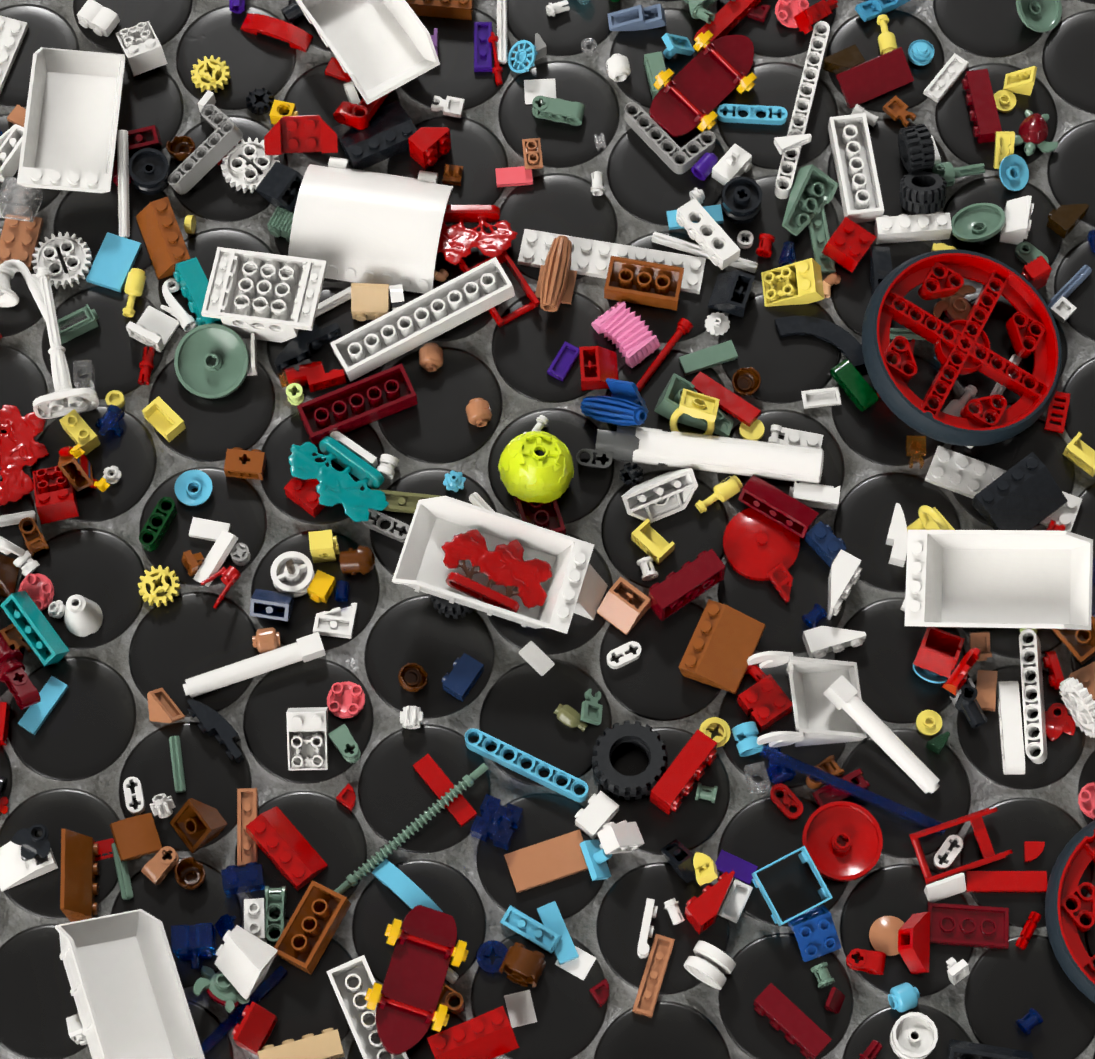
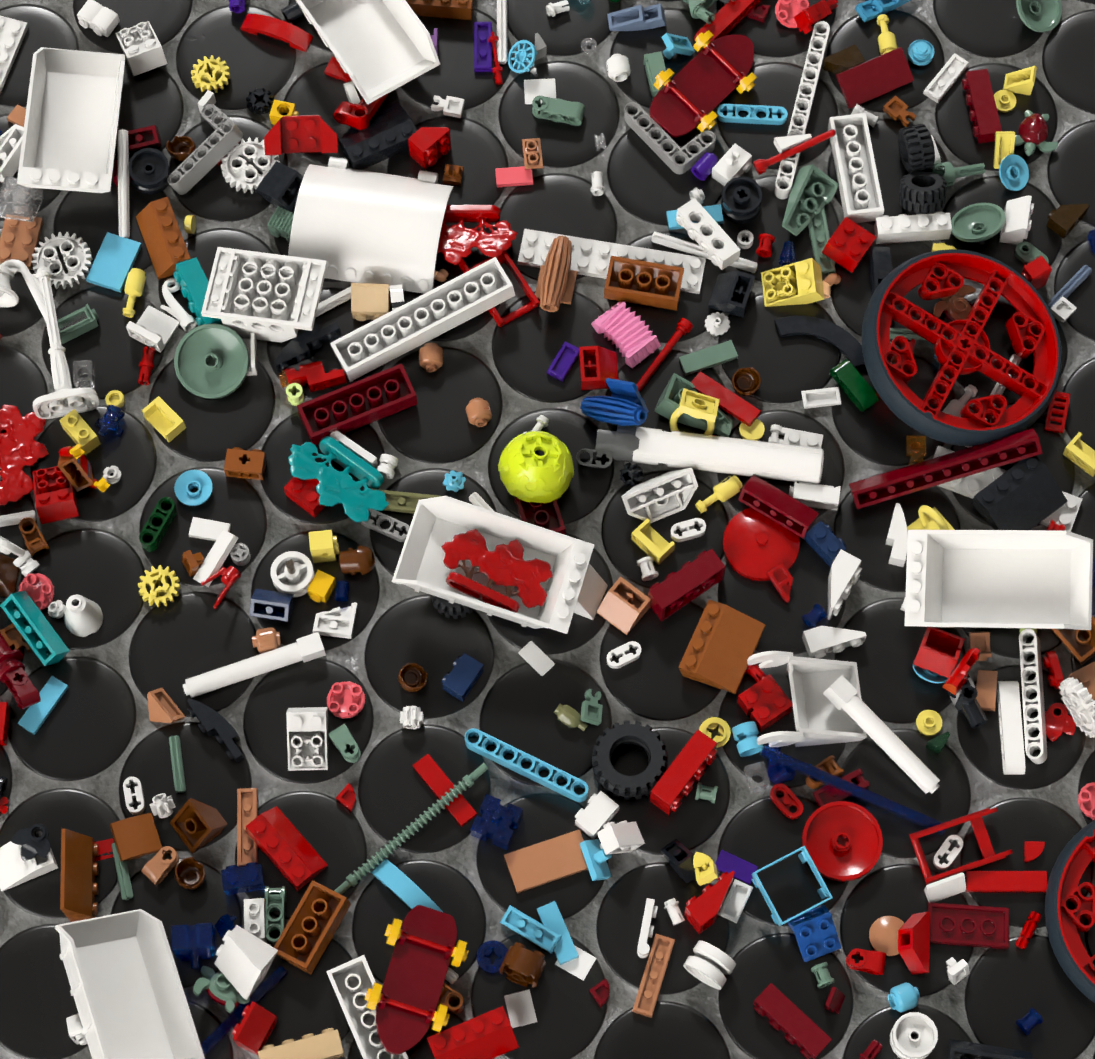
none -> white beam [670,518,706,542]
none -> red piece [753,129,836,175]
none -> dark red brick [849,428,1043,509]

